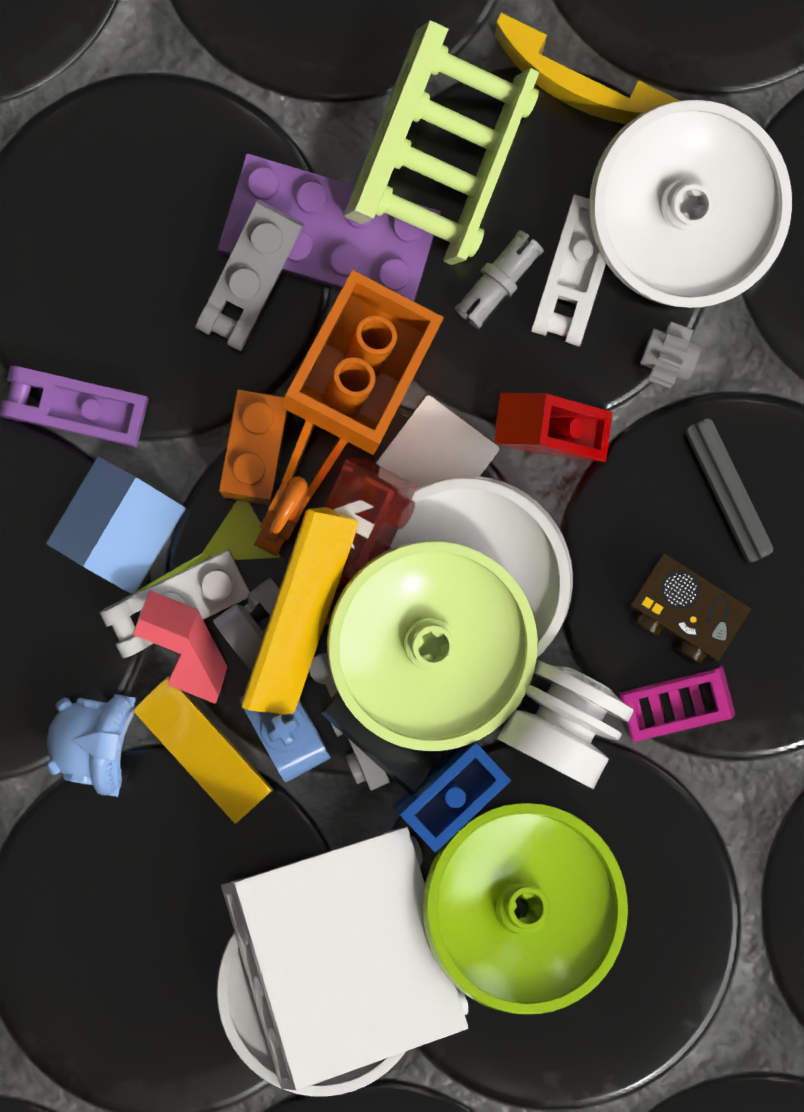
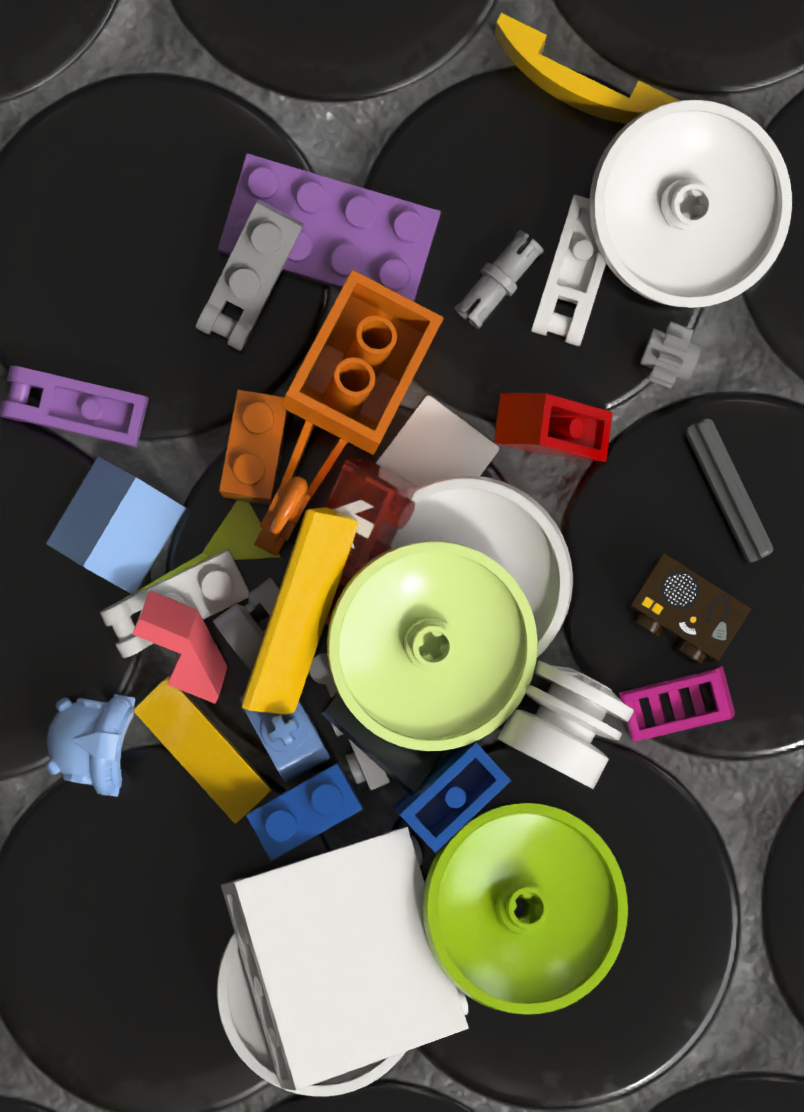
yellowish green fence [343,20,540,265] -> none
none -> blue brick [246,762,363,861]

